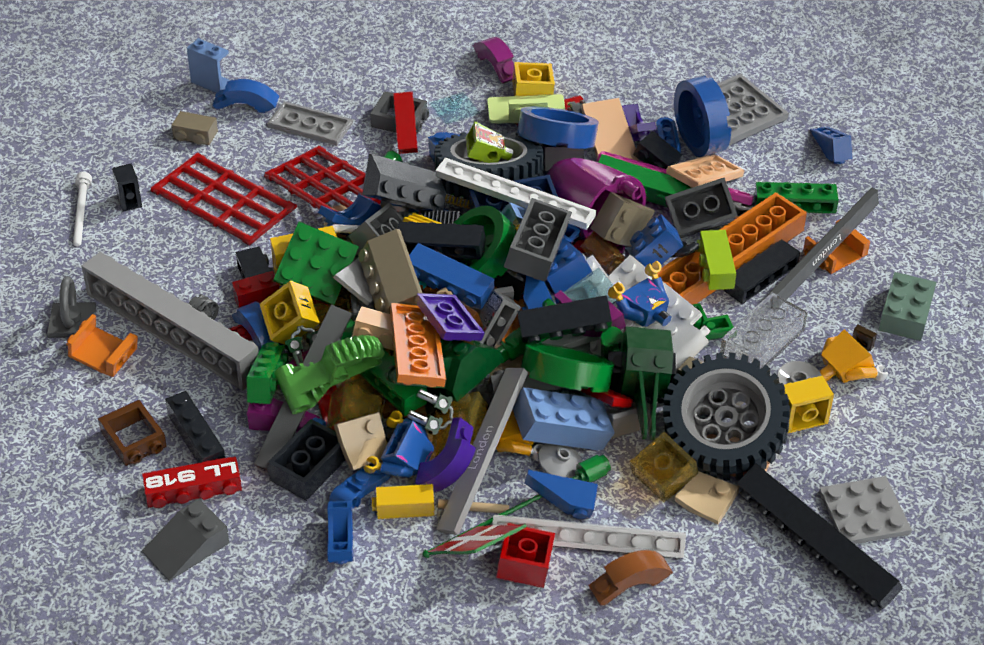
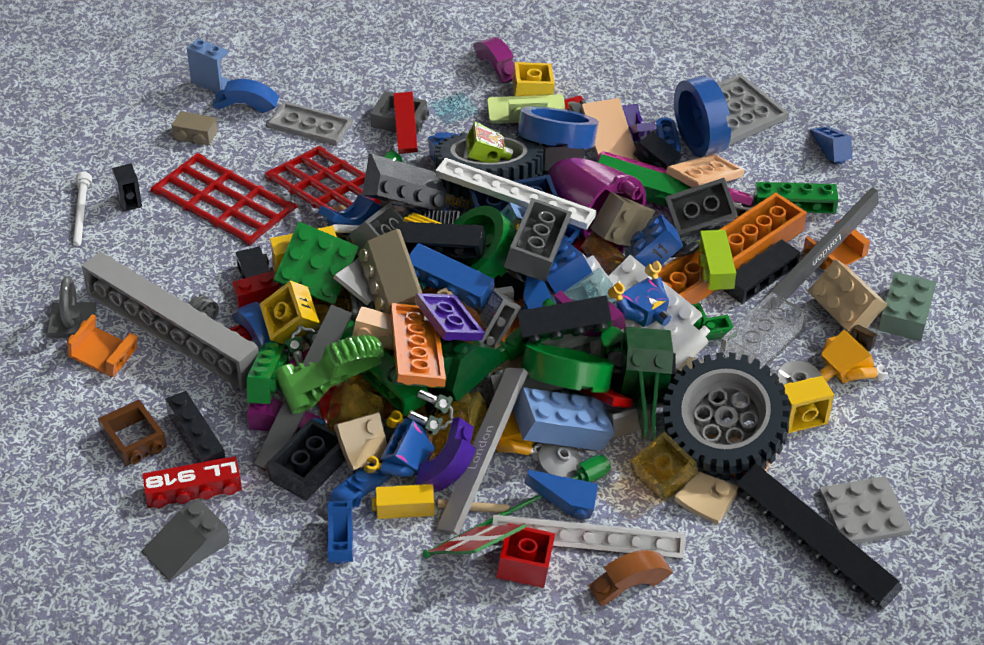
none -> tan brick [808,259,888,333]

